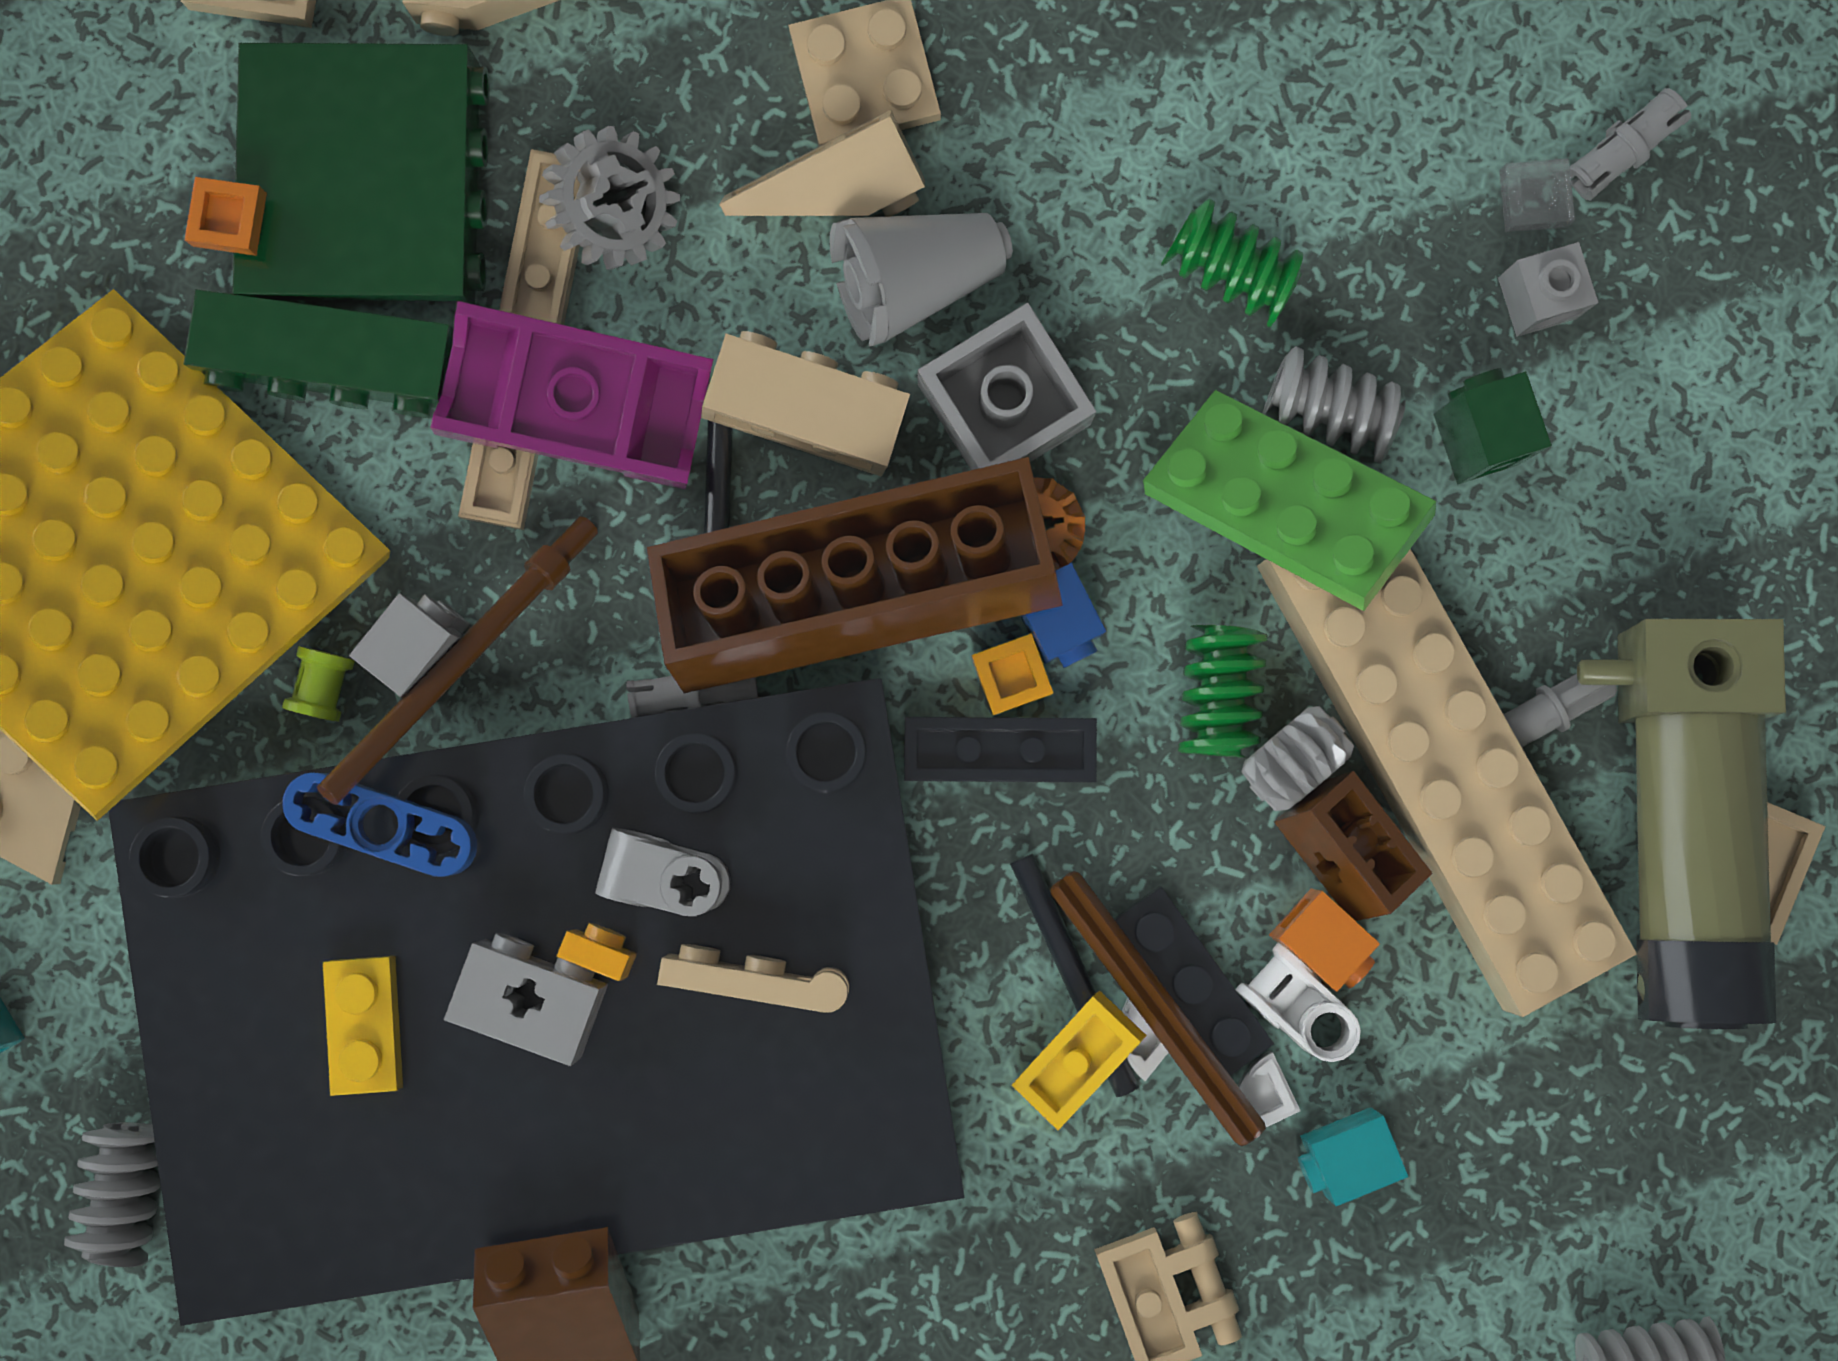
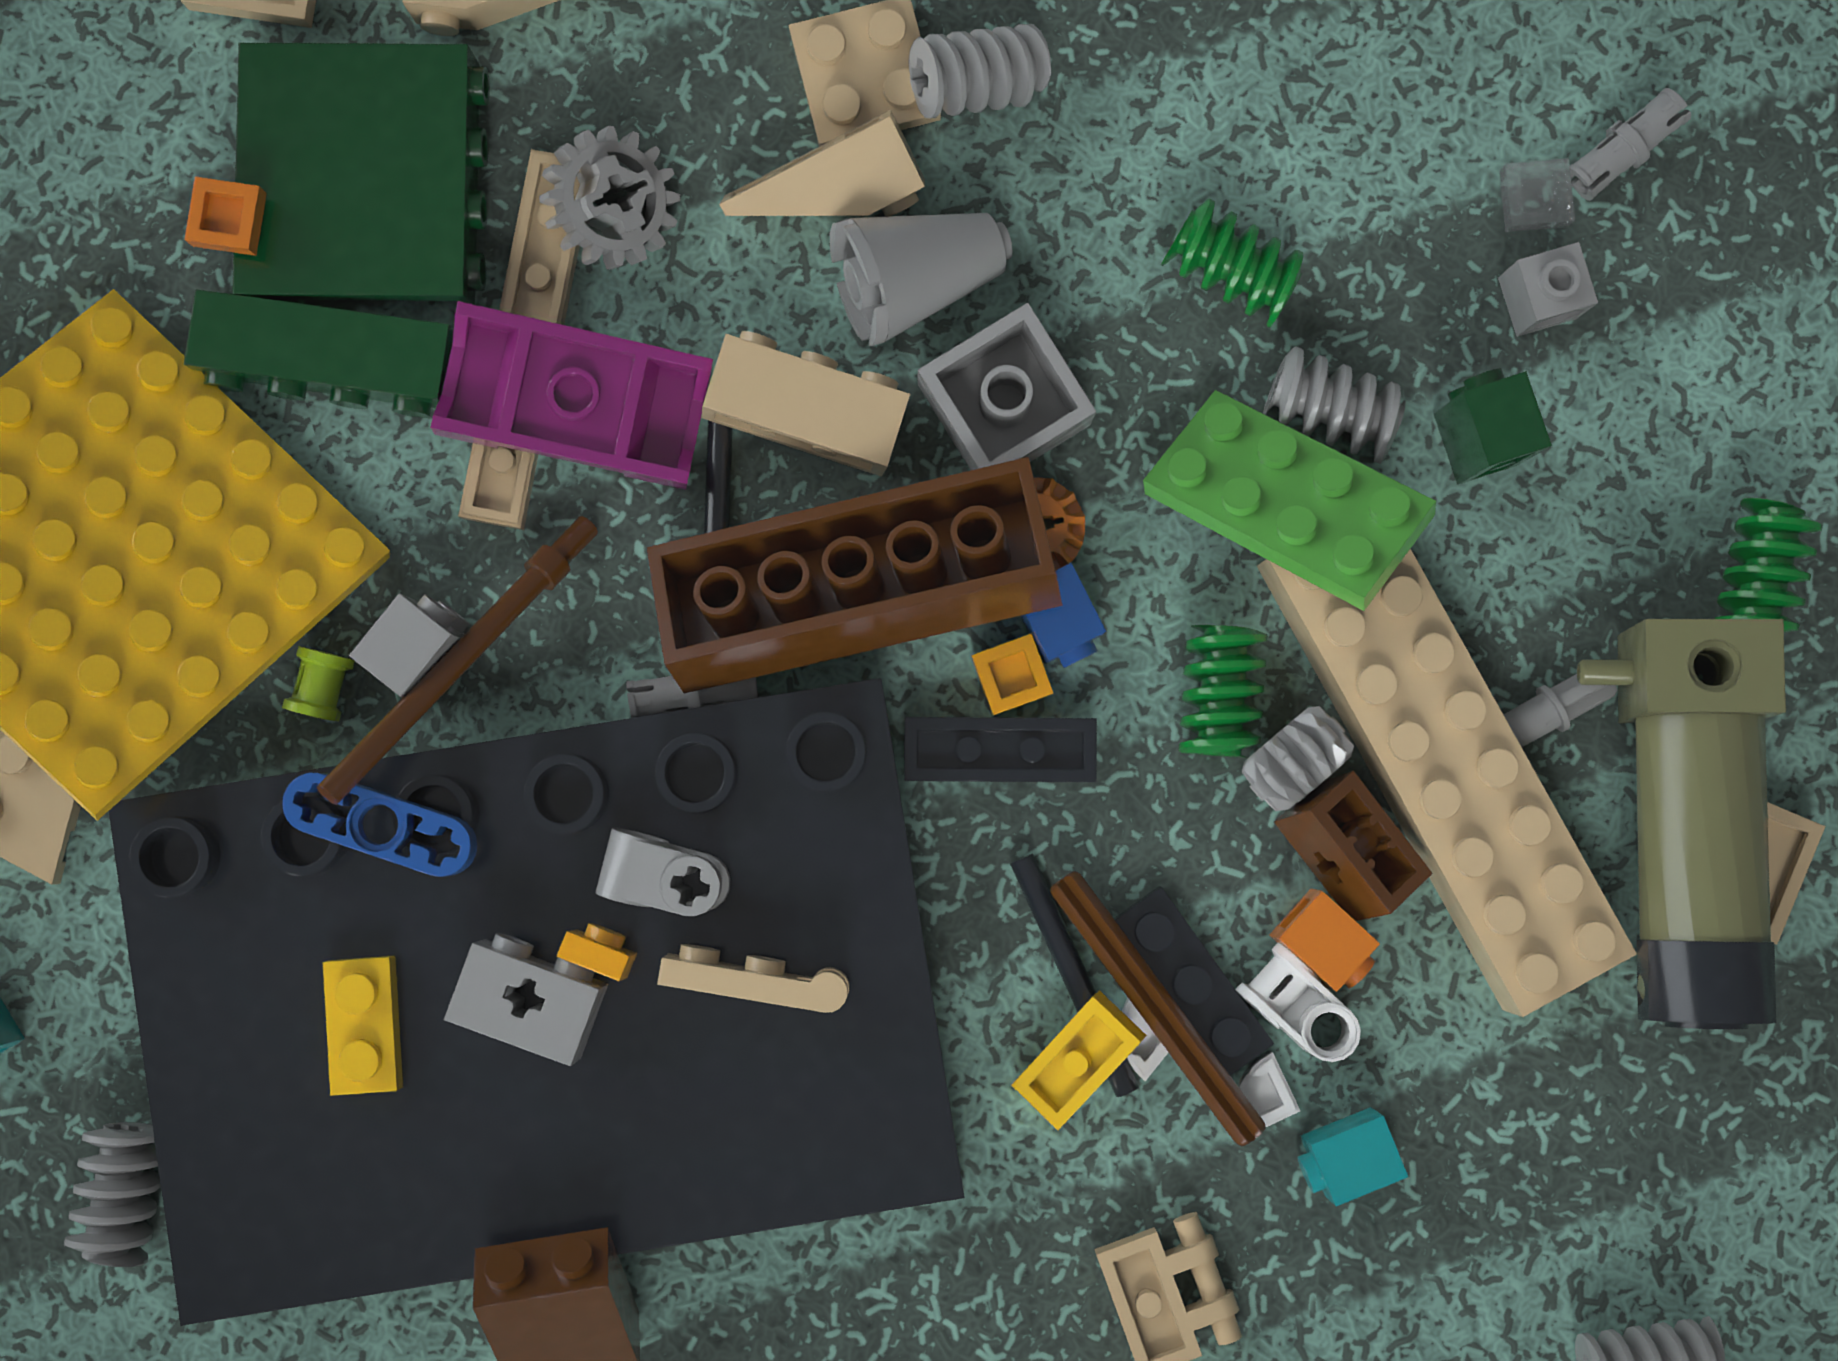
none -> light grey piece [909,24,1051,119]
none -> green piece [1714,497,1823,632]

